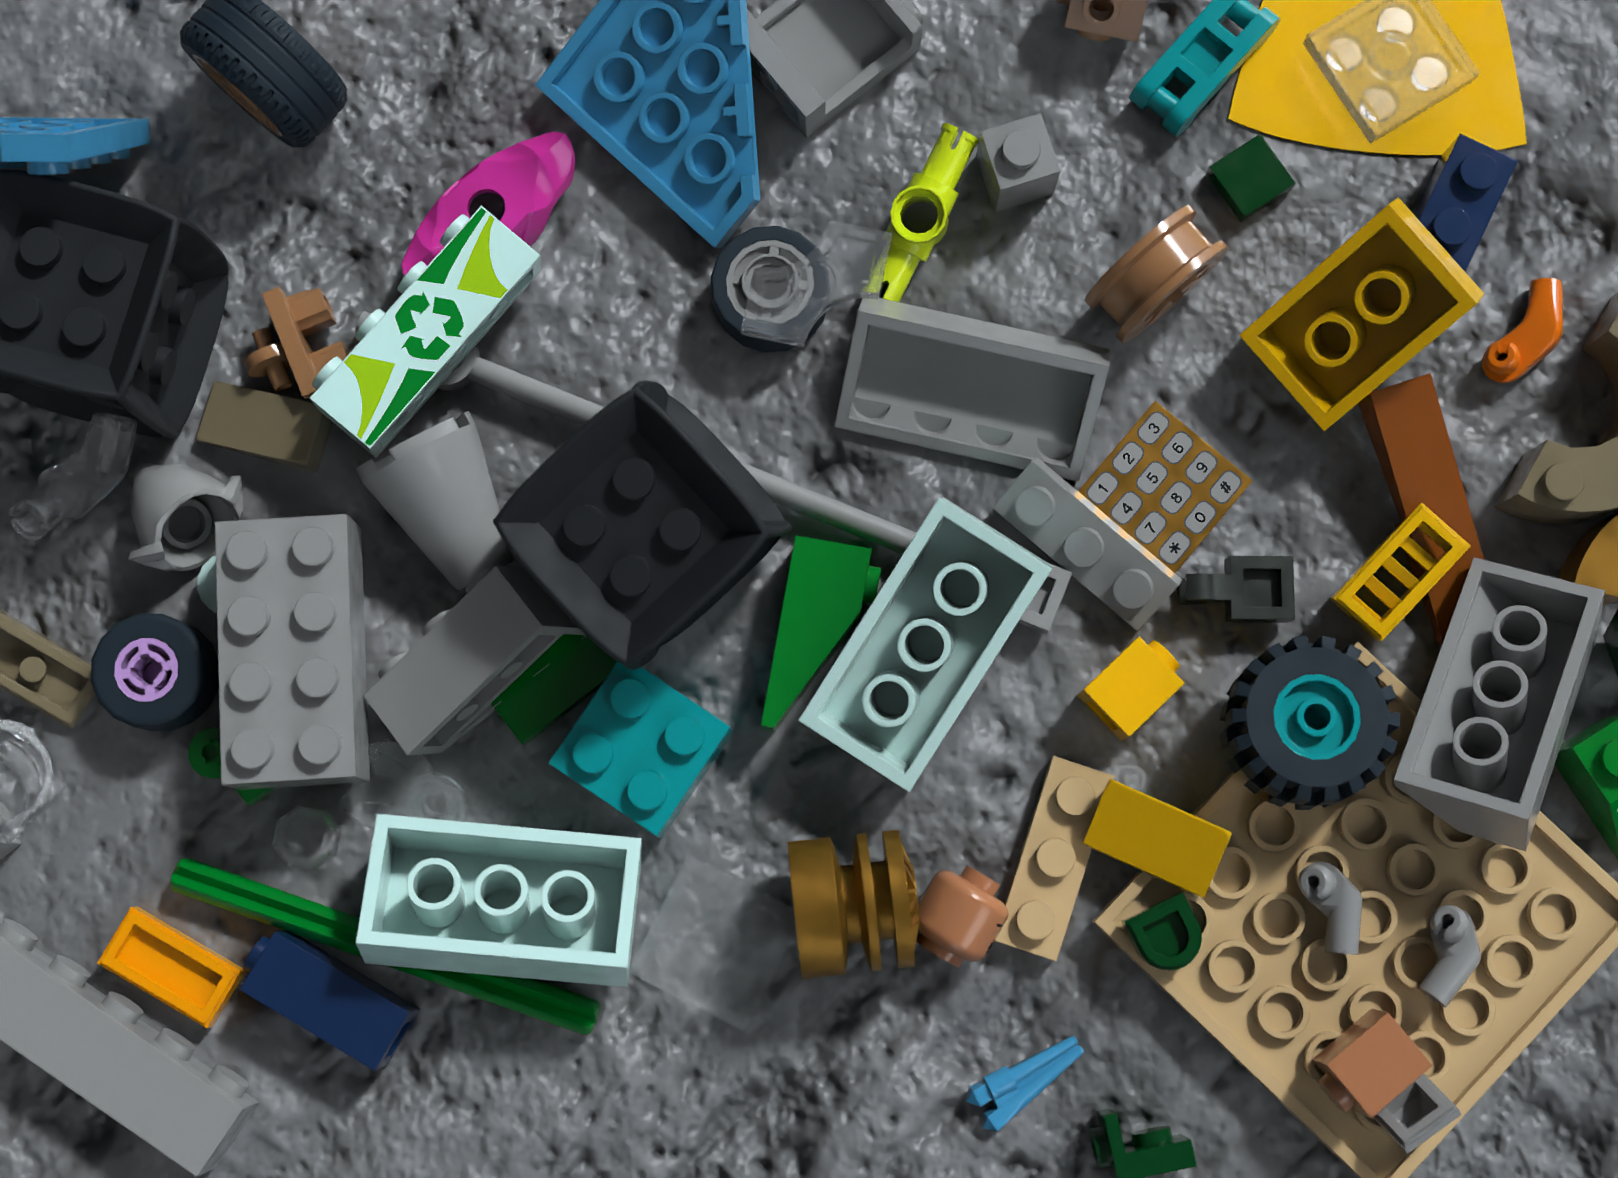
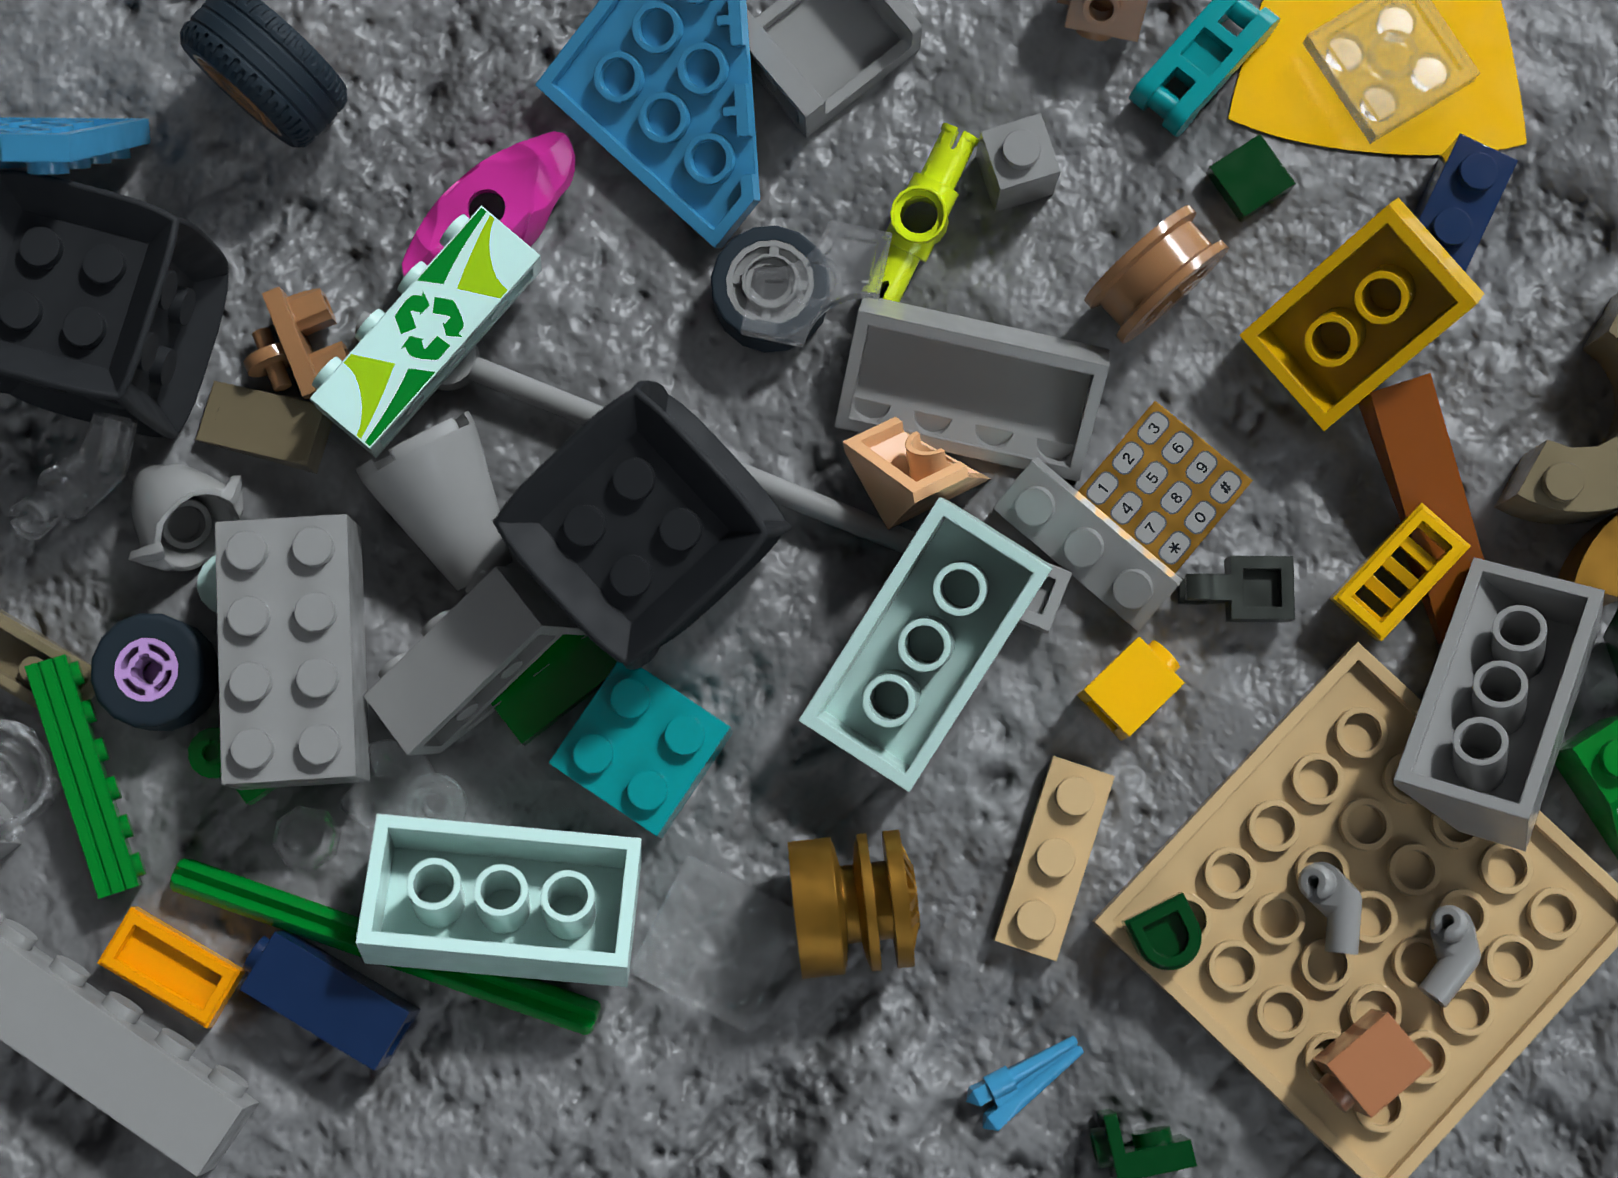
green slope [761,535,881,732] -> none
nougat head [916,865,1009,968] -> none
yellow slope [1083,779,1232,899] -> none
black wheel [1219,636,1400,810] -> none
light grey slope [1373,1074,1461,1154] -> none
orange arm [1482,278,1563,384] -> none
none -> green piece [24,654,146,899]
none -> light nougat slope [843,417,991,530]

